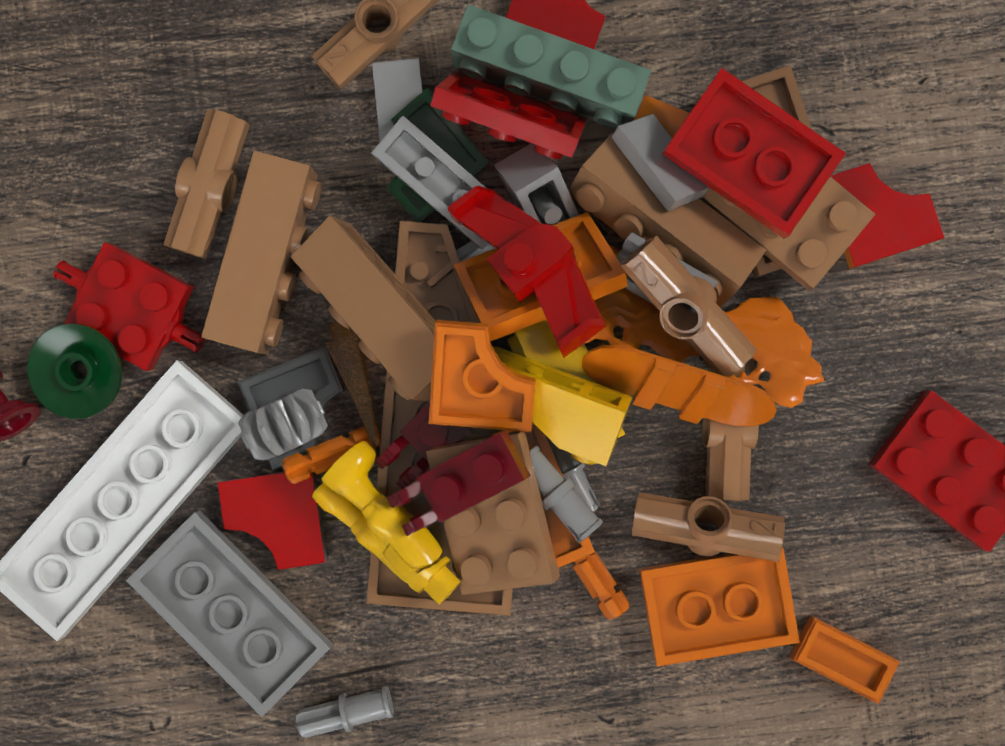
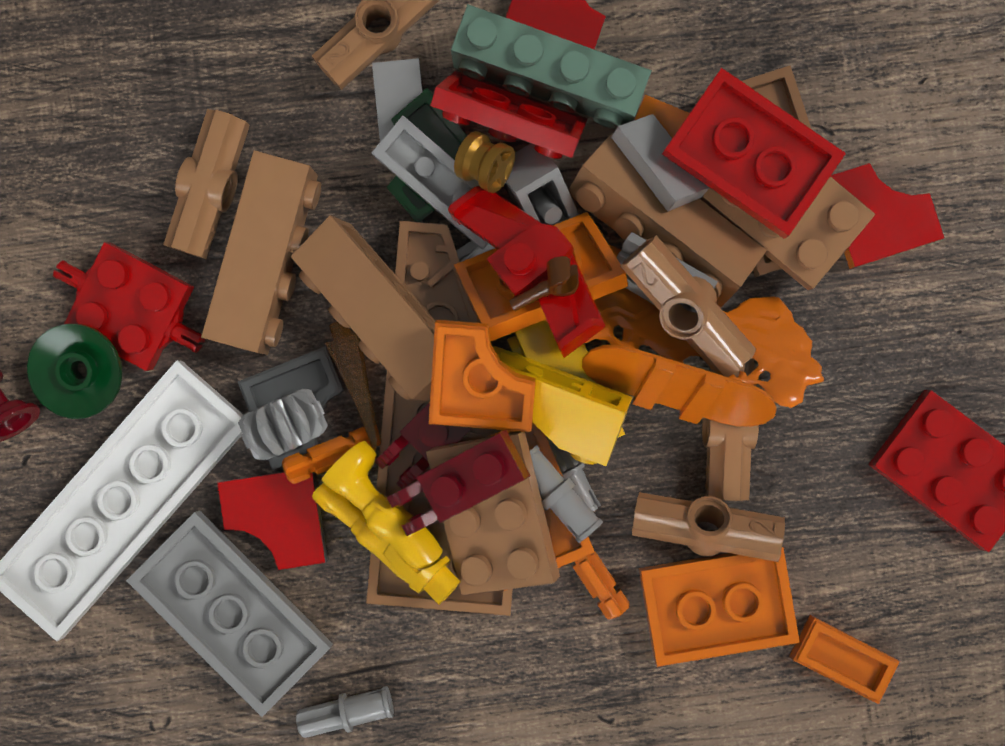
none -> pearl gold wheel [454,131,515,193]
none -> reddish brown hand [510,256,579,311]

